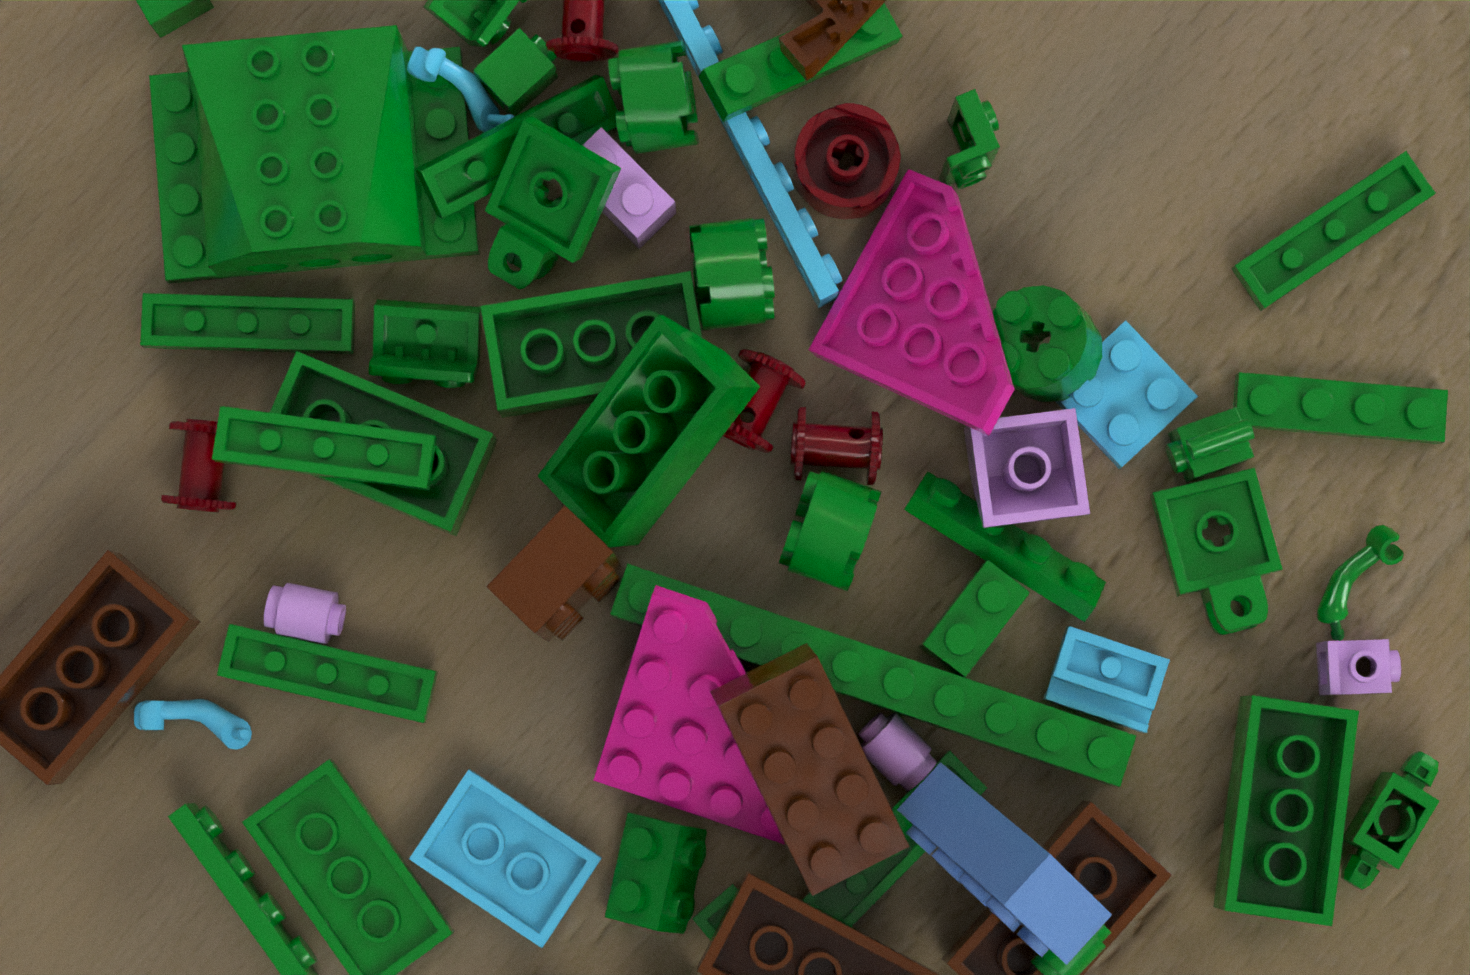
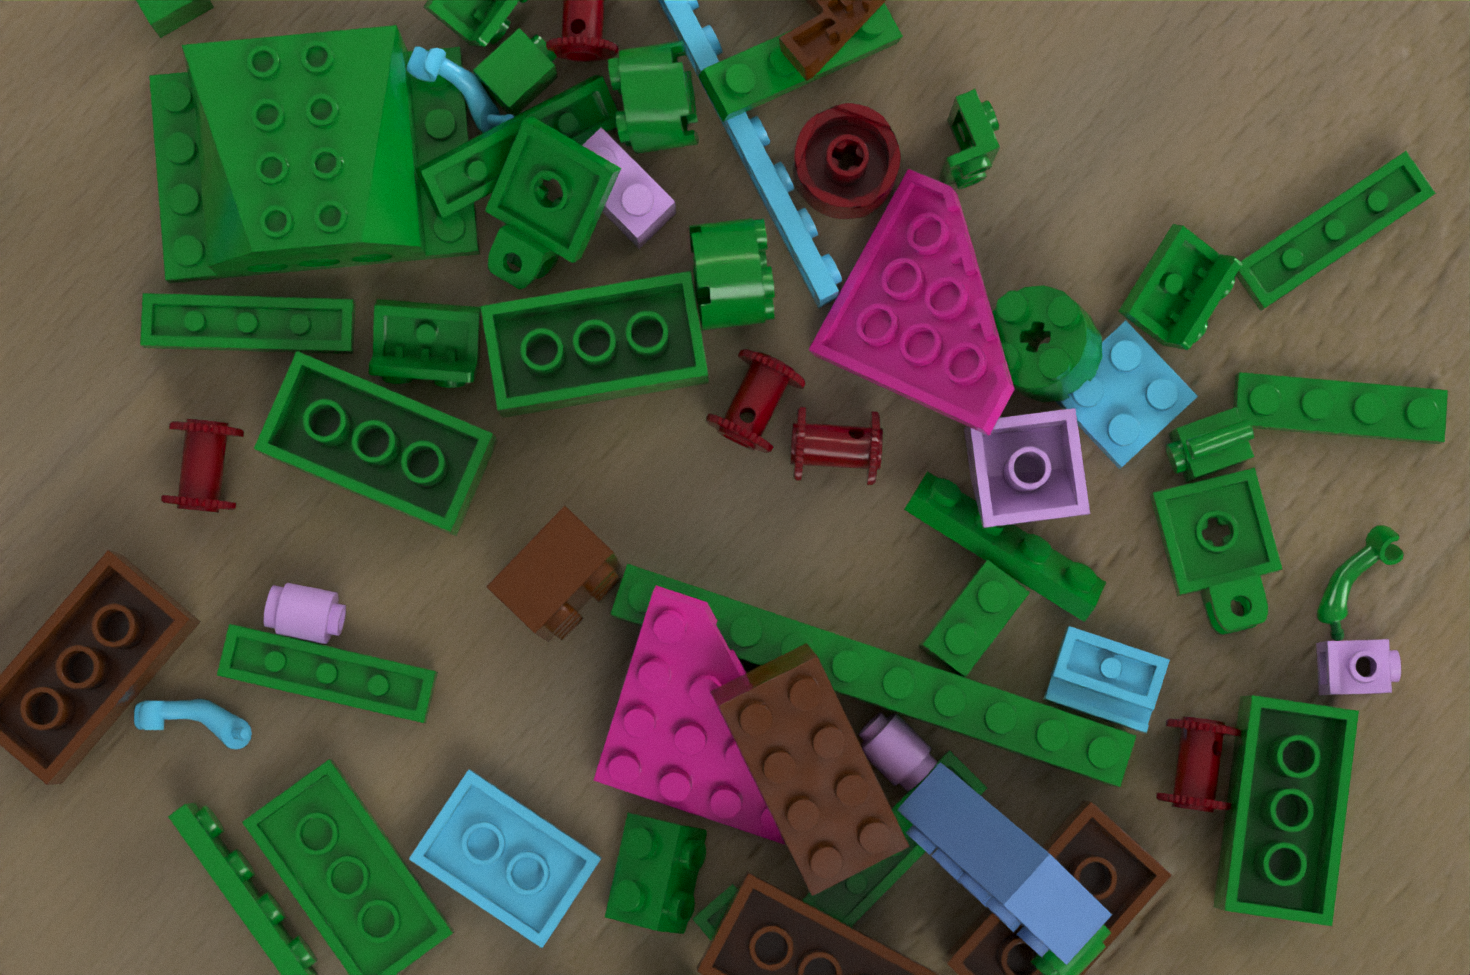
green plate [212,406,437,491] -> none
green slope [538,315,760,548] -> none
green brick [779,471,882,591] -> none
green piece [1341,751,1439,890] -> none
none -> green bracket [1118,224,1242,350]
none -> dark red hose [1156,716,1241,813]

